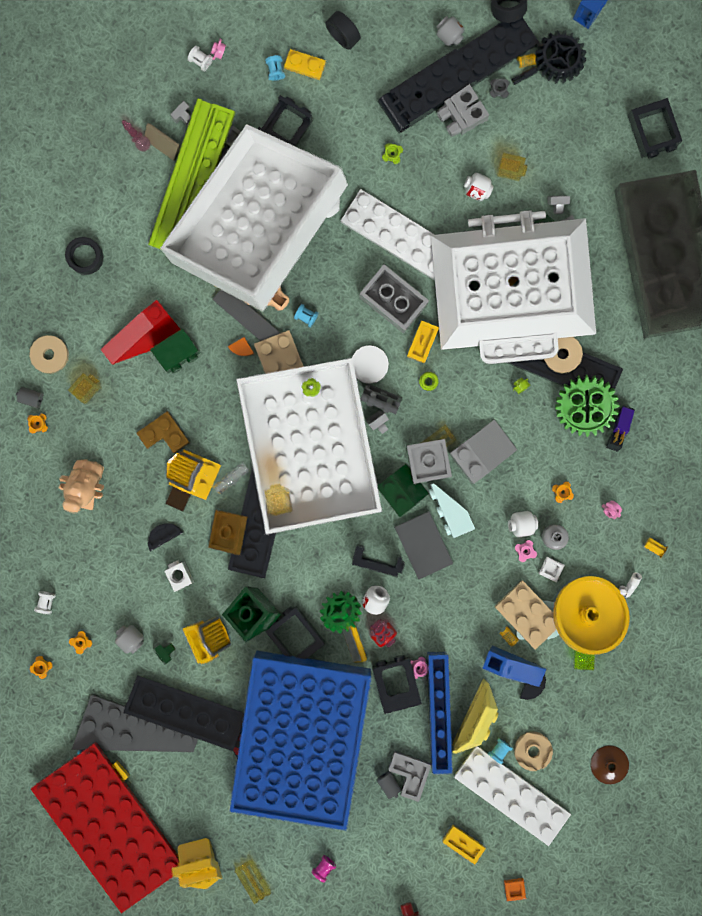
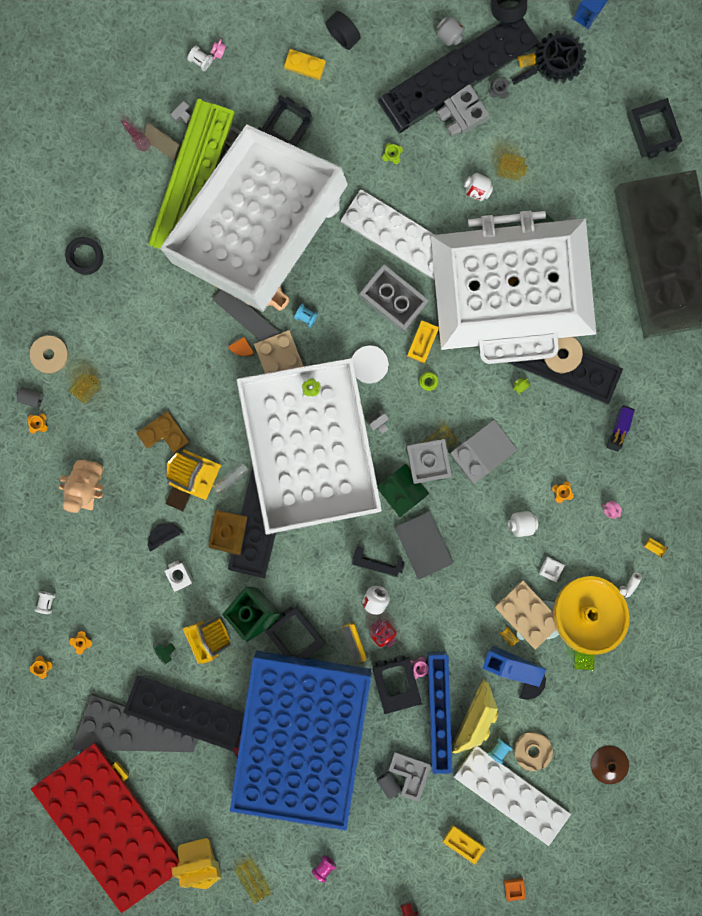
red wedge [100,300,181,365] -> none
light grey head [115,625,144,654] -> none
dark green slope [150,329,200,374] -> none
clear yellow brick [264,484,293,516] -> none
medium azure bush [265,55,285,81] -> none
green gear [320,591,362,634] -> none
dark grey plate [360,383,403,414] -> none
light aqua slope [428,483,475,538] -> none
bright pink plate [515,540,537,562] -> none
light grey head [542,524,569,550] -> none
light grey tile [547,195,570,214] -> none
bright green gear [555,375,619,437] -> none

